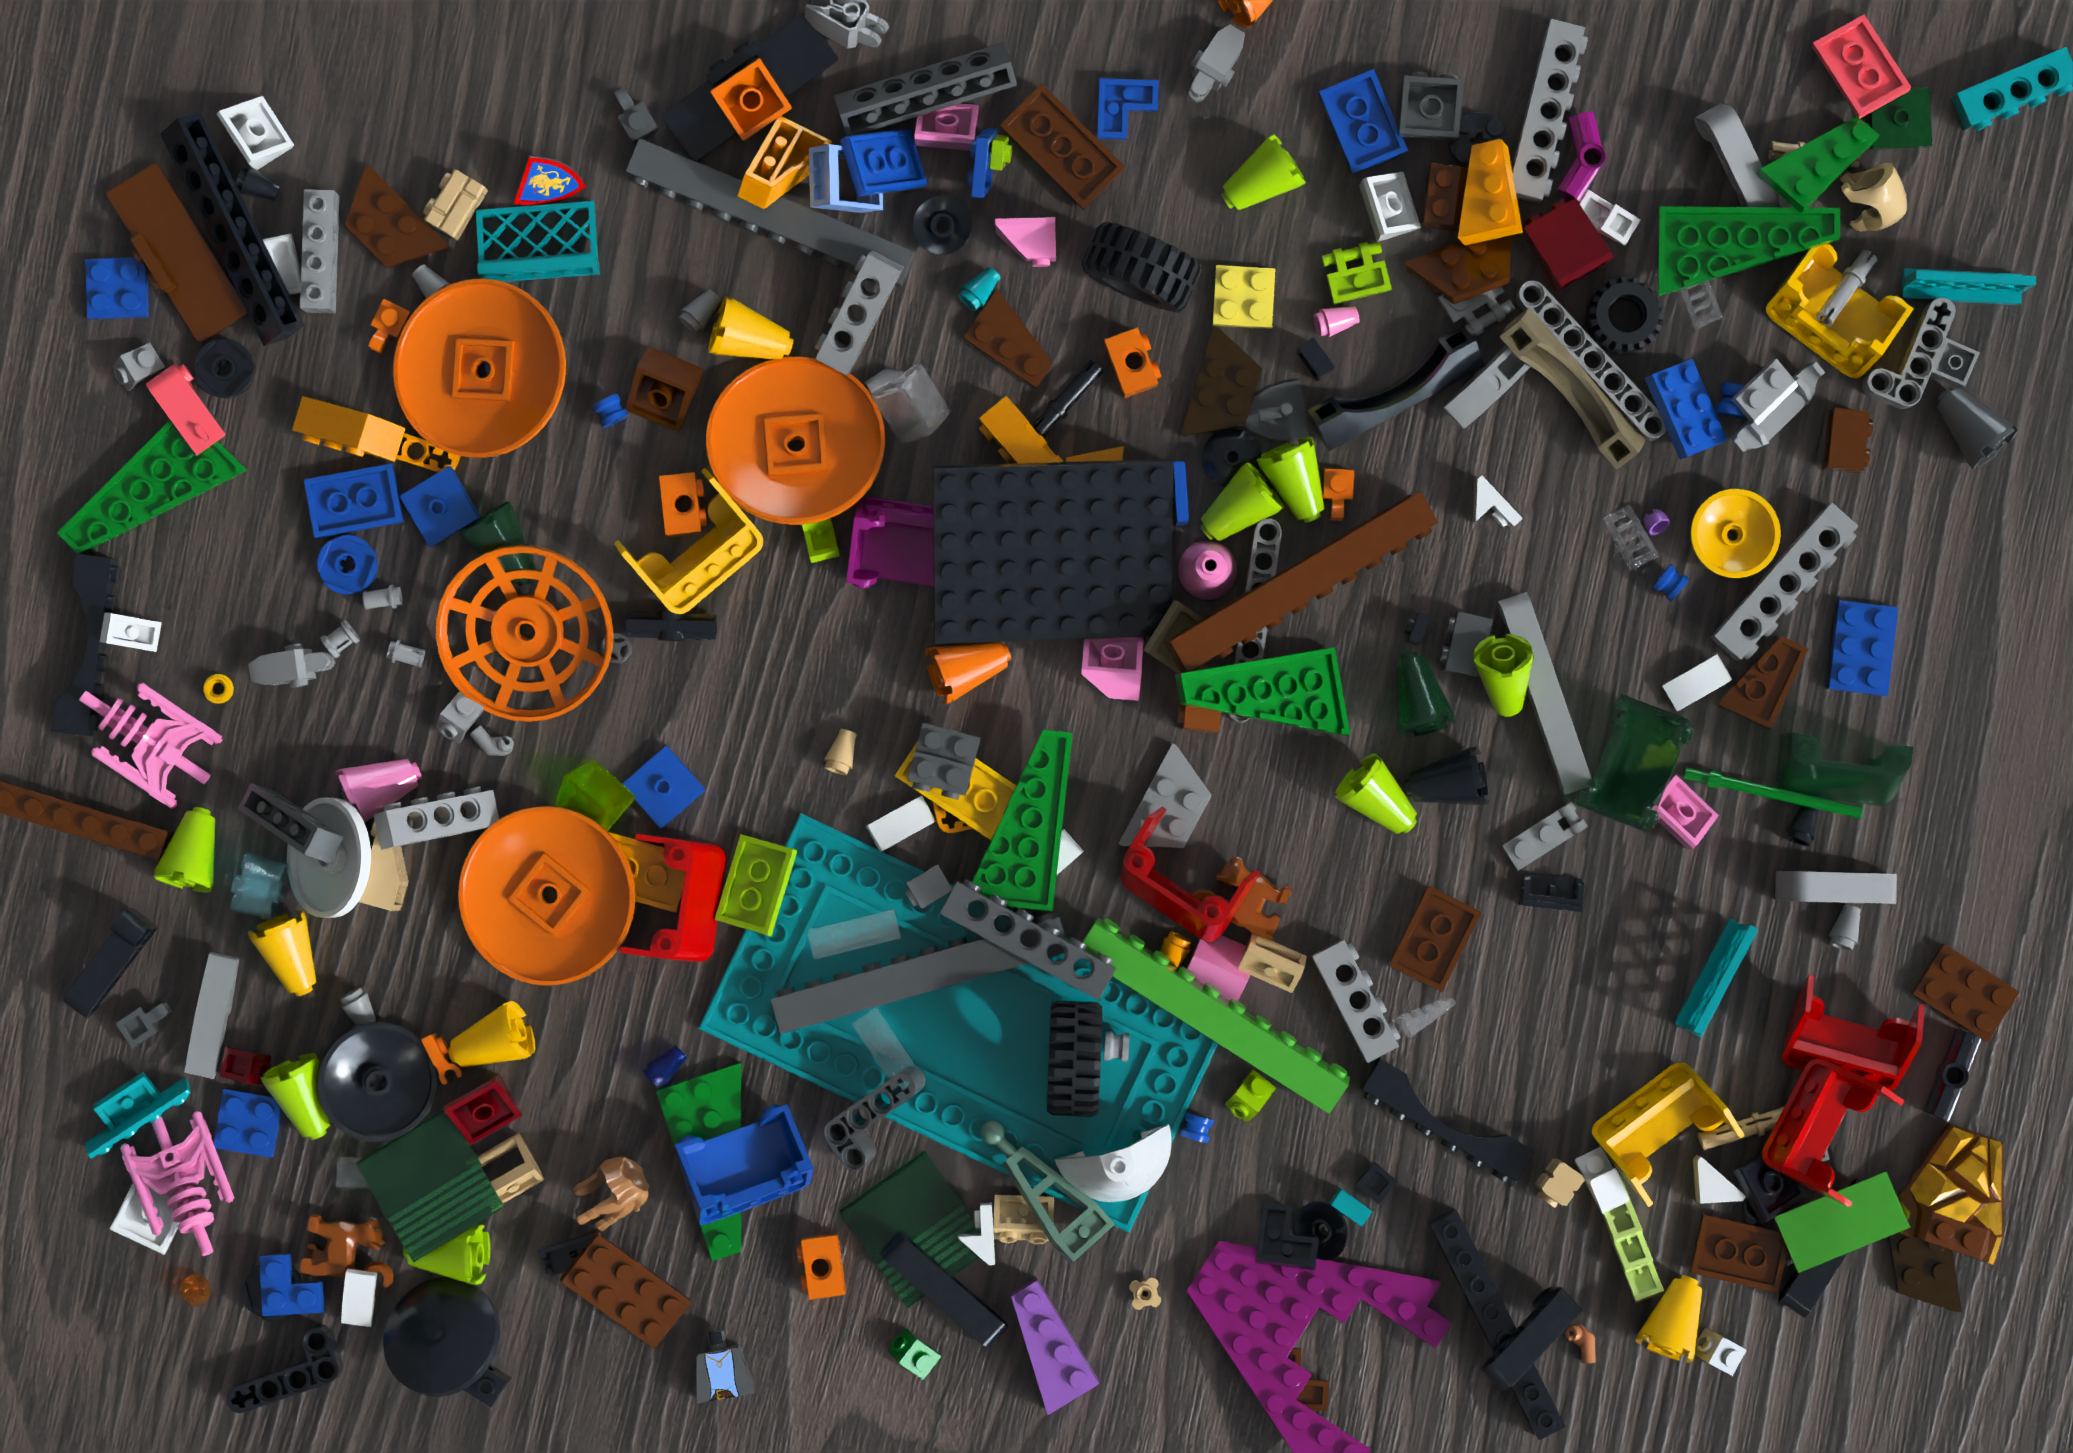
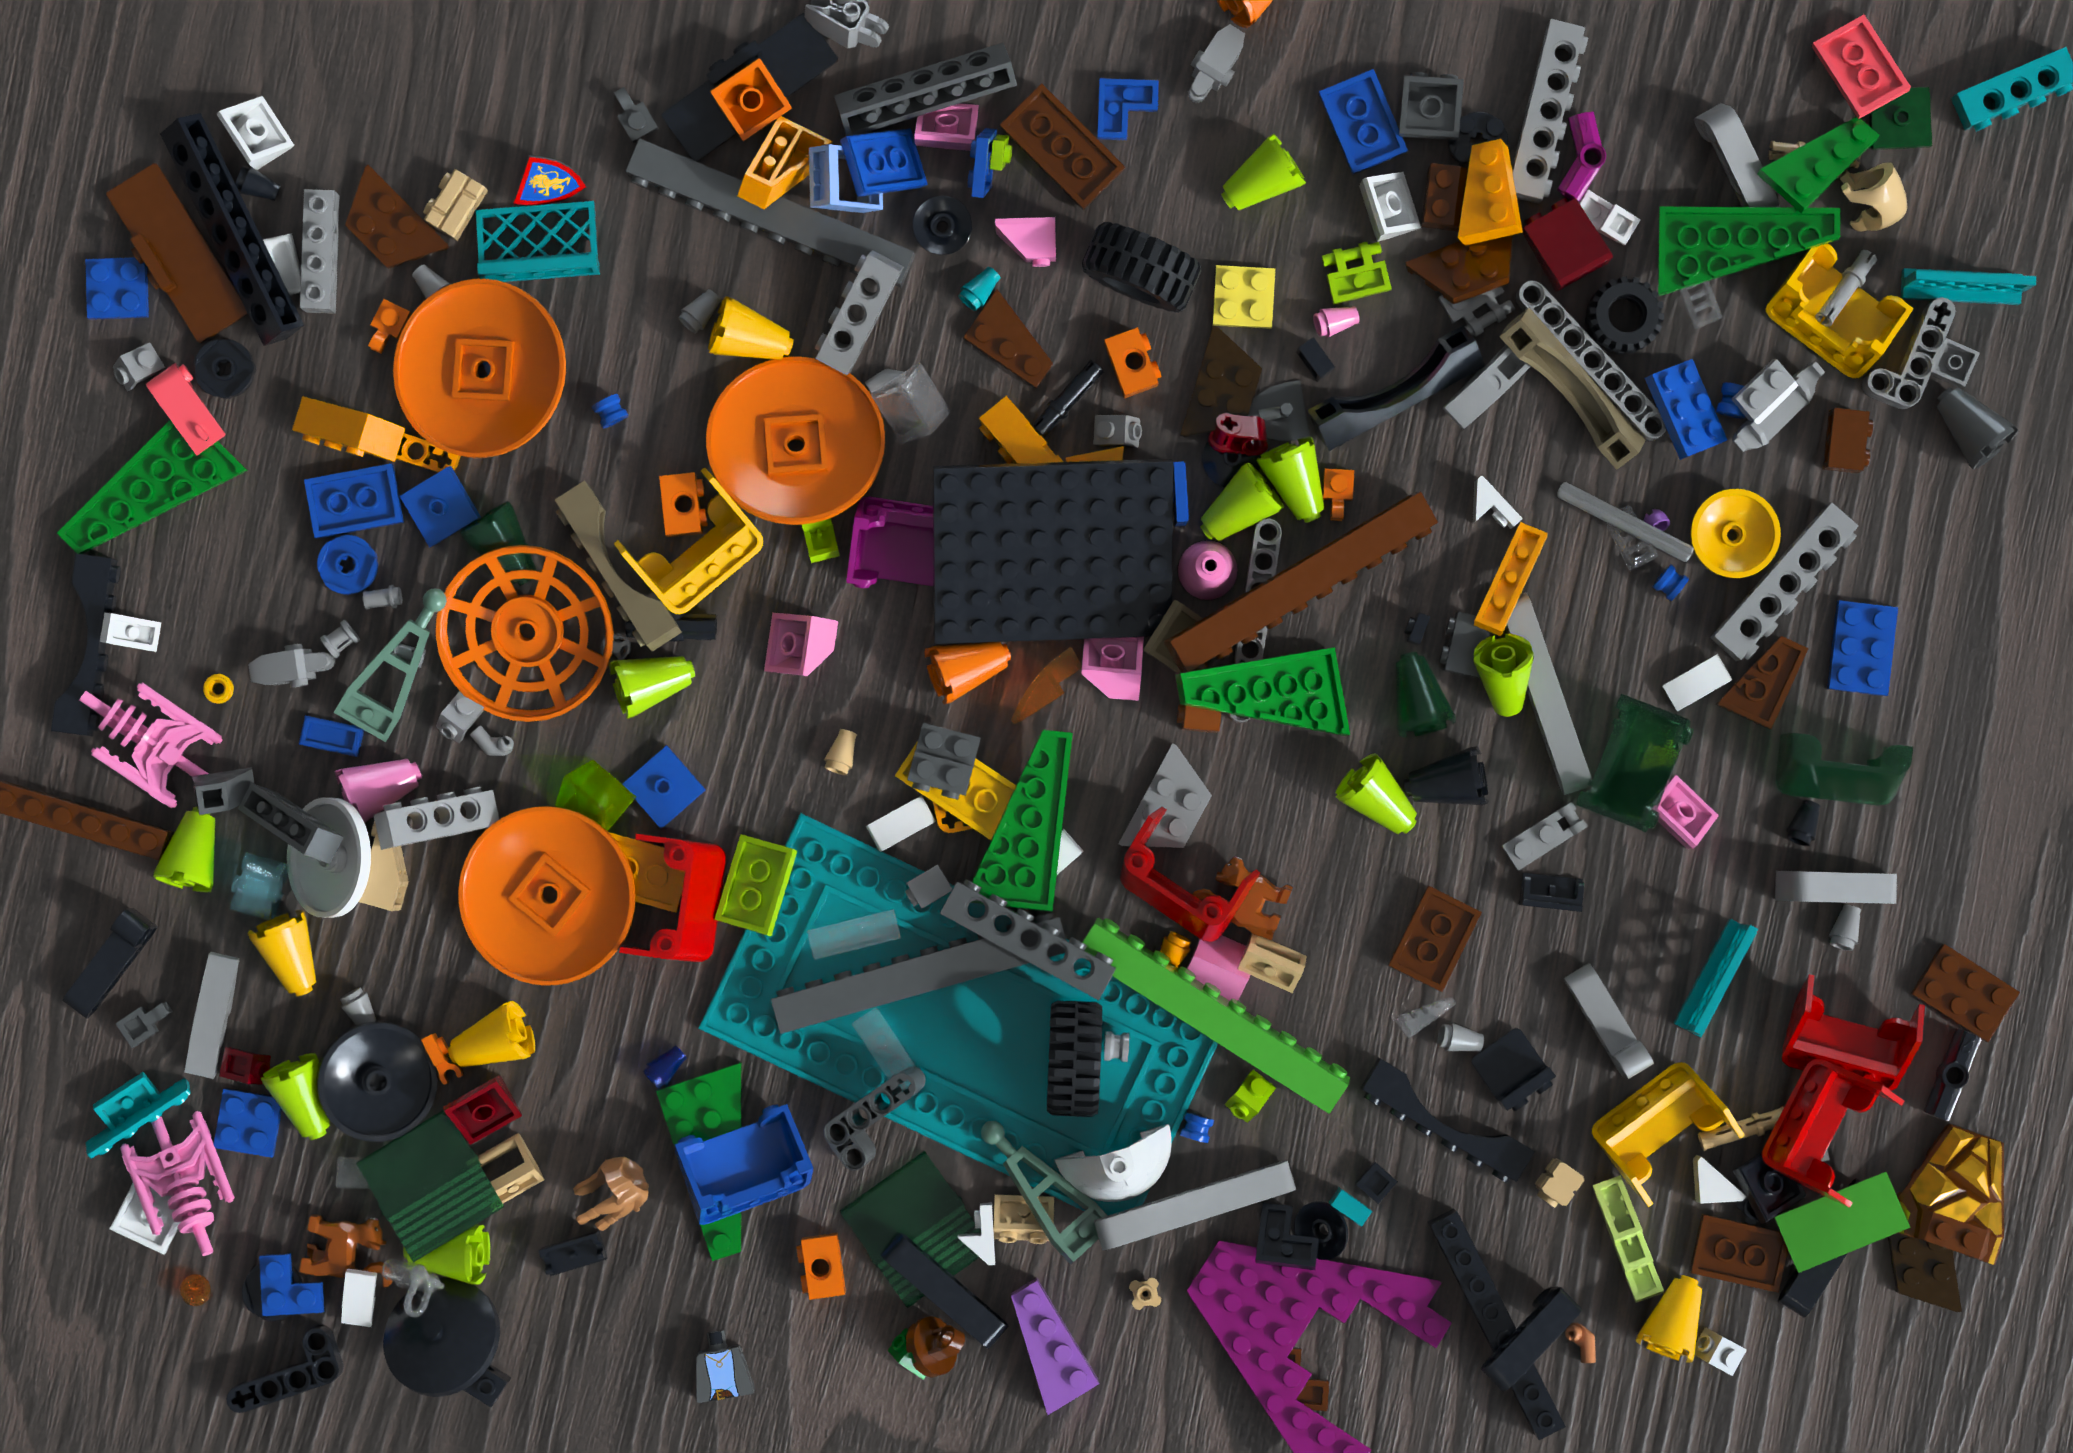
reddish brown plate [560,1232,691,1349] -> none
reddish brown slope [625,346,704,432] -> none
light grey brick [1311,940,1401,1063] -> none
white slope [1574,1147,1629,1214] -> none
green bar [1684,767,1863,819] -> none
none -> dark grey slope [192,767,254,815]
none -> blue tile [299,715,364,757]
none -> sand green plate [333,588,447,742]
none -> clear piece [382,1259,444,1318]
none -> dark tan arch [555,480,682,651]
none -> lime cone [609,656,695,719]
none -> bright pink slope [764,612,838,676]
none -> reddish brown tile [906,1316,965,1378]
none -> clear orange slope [1011,647,1082,726]
none -> light grey bracket [1093,415,1142,448]
none -> light grey beam [1094,1160,1296,1250]
none -> dark red piece [1208,413,1268,456]
none -> light grey cone [1437,1022,1484,1052]
none -> black bracket [1471,1028,1556,1112]
none -> light orange plate [1474,522,1548,636]
none -> light grey axle [1557,482,1694,562]
none -> light grey beam [1563,963,1654,1079]

